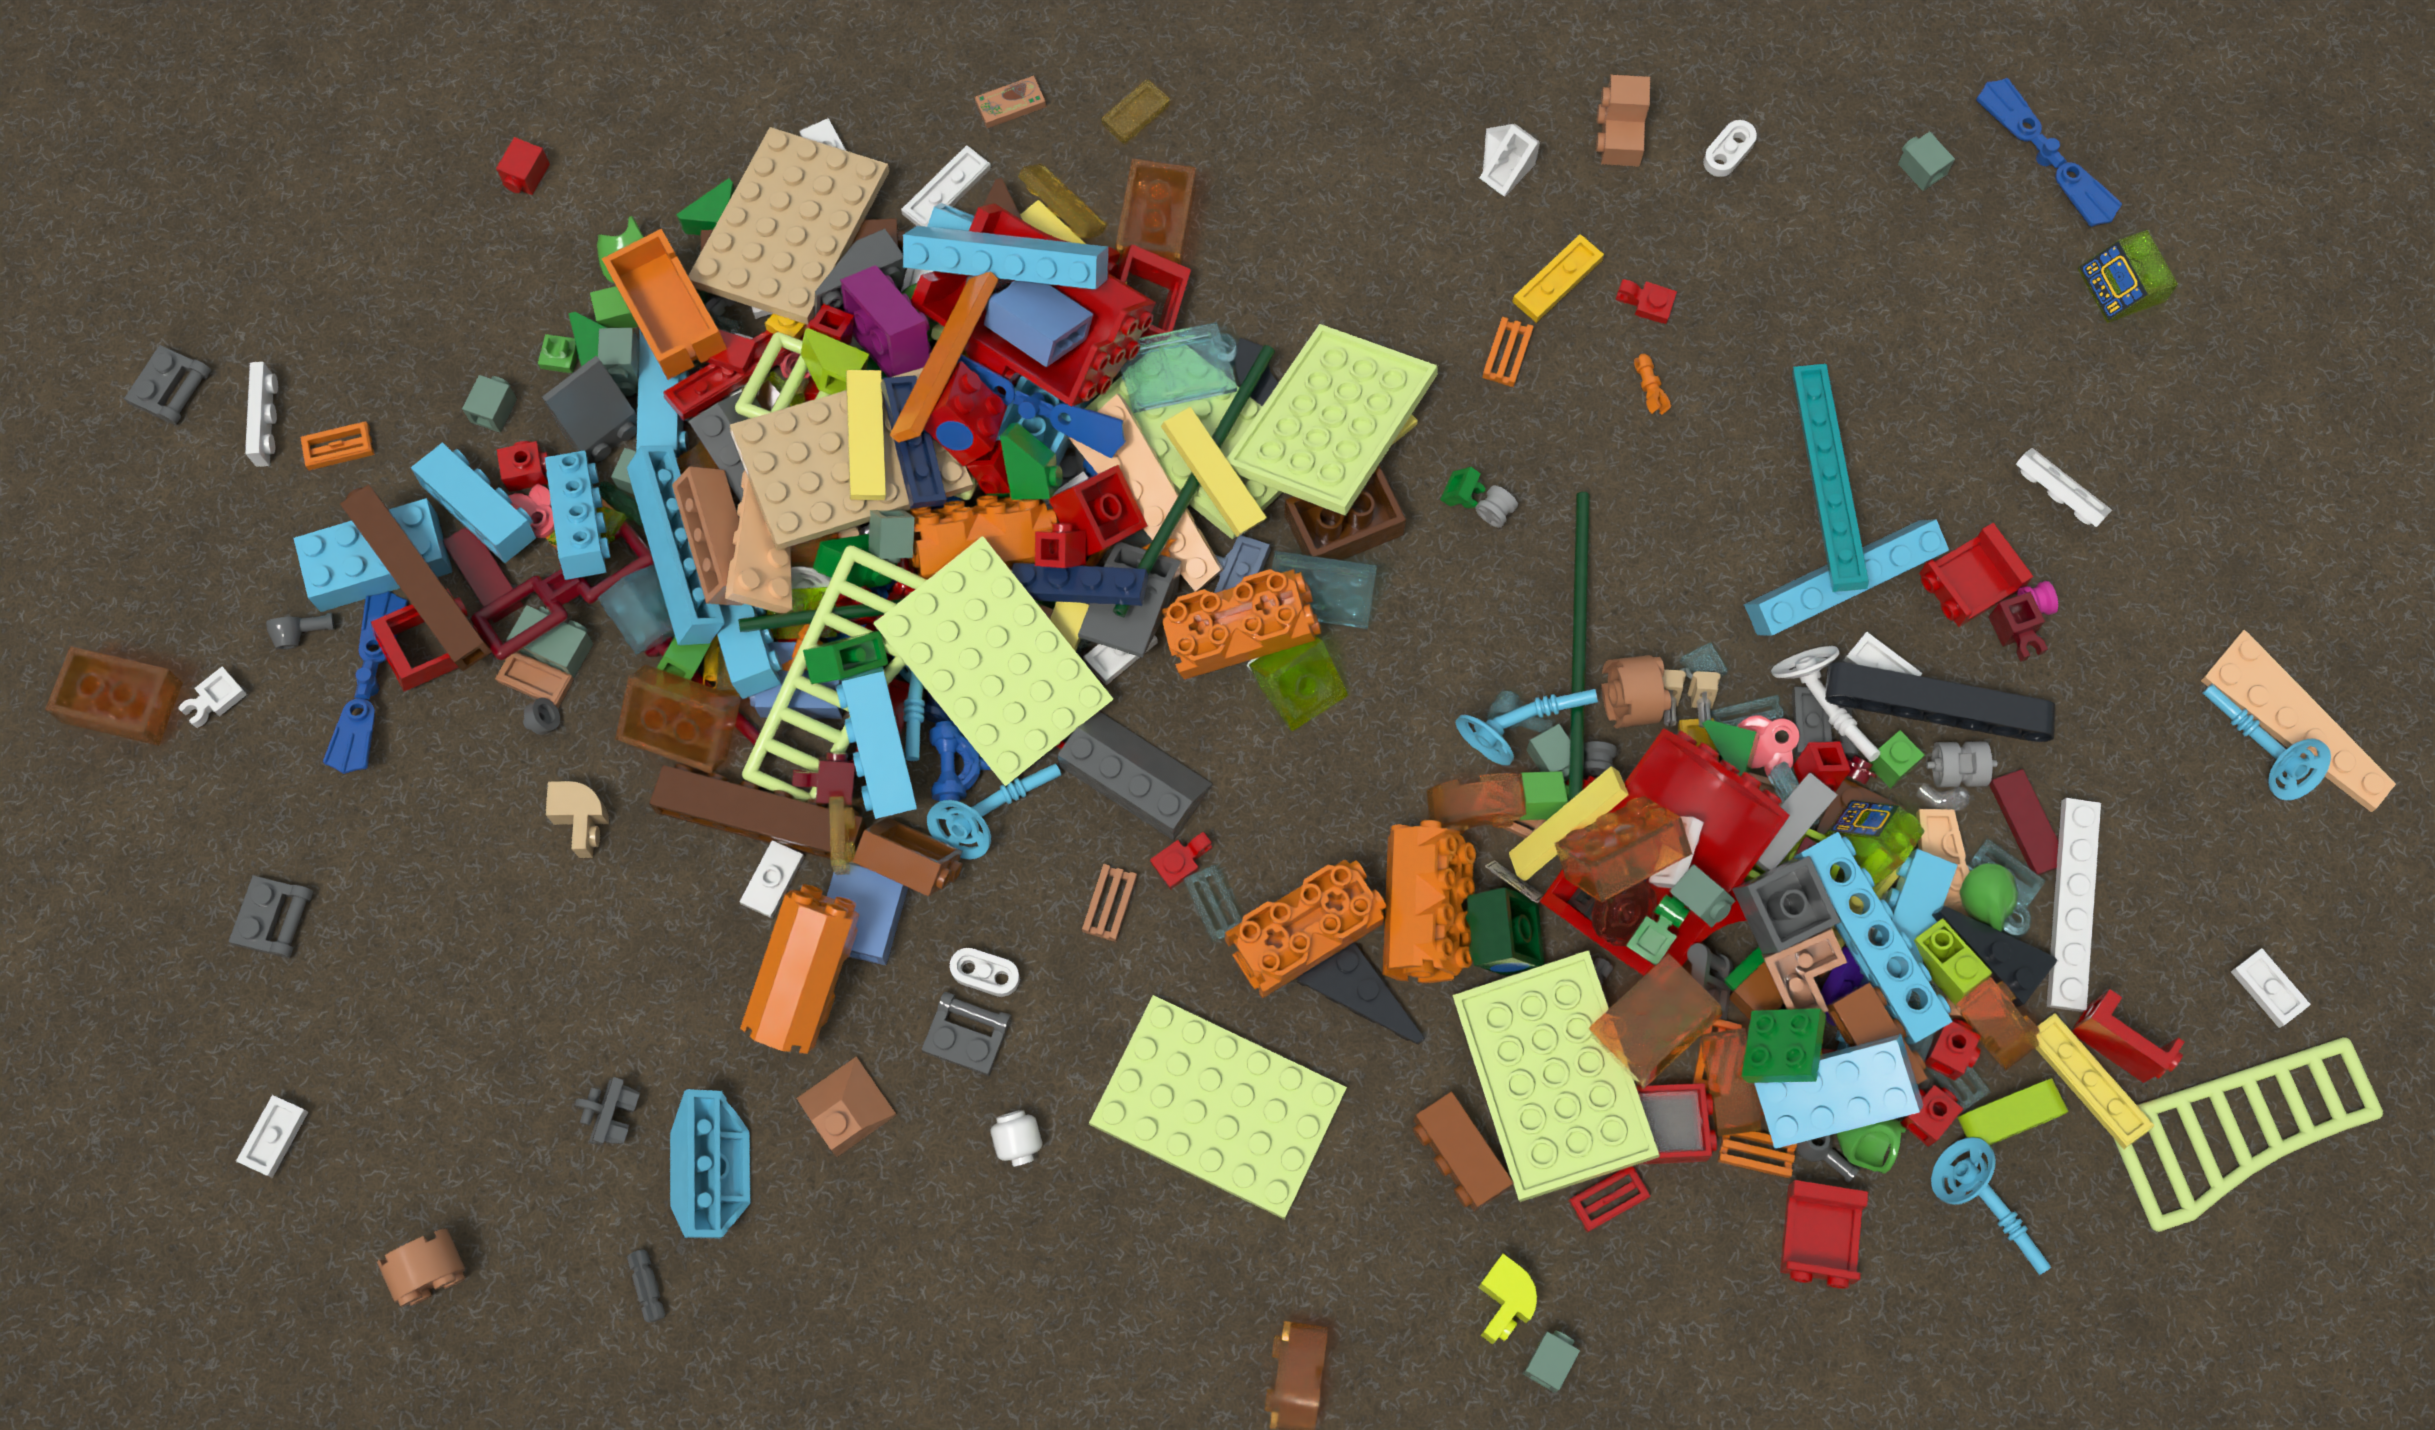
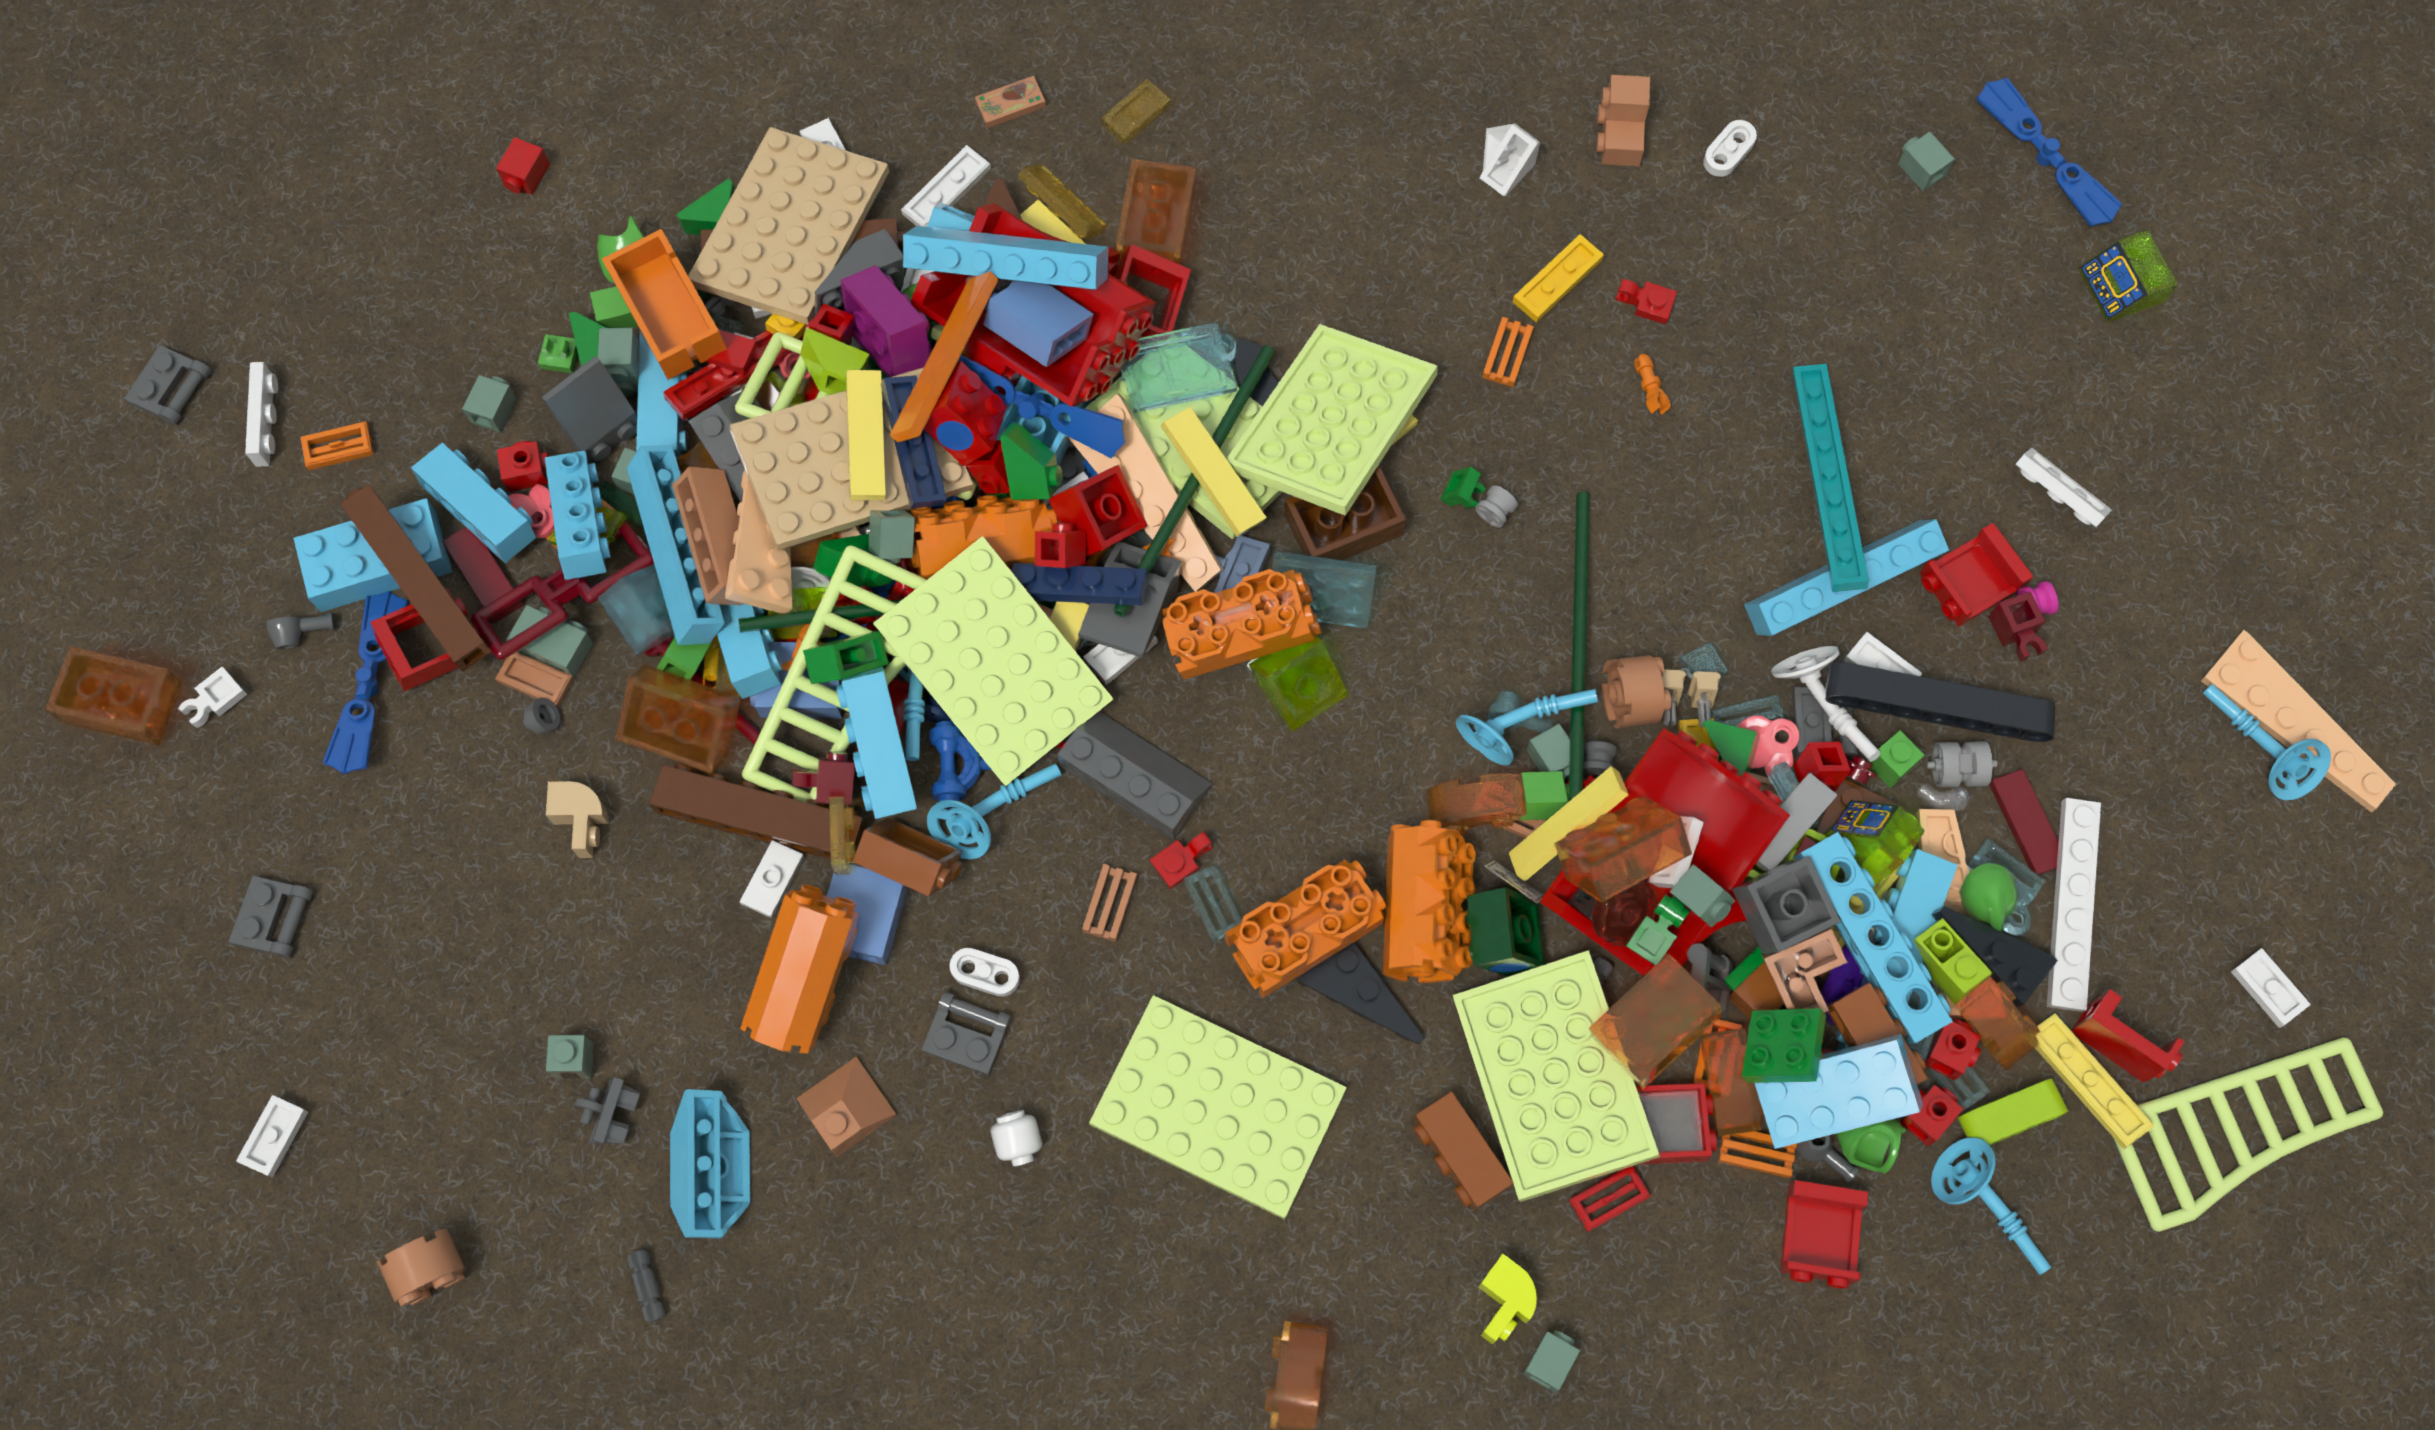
none -> sand green brick [546,1035,594,1079]

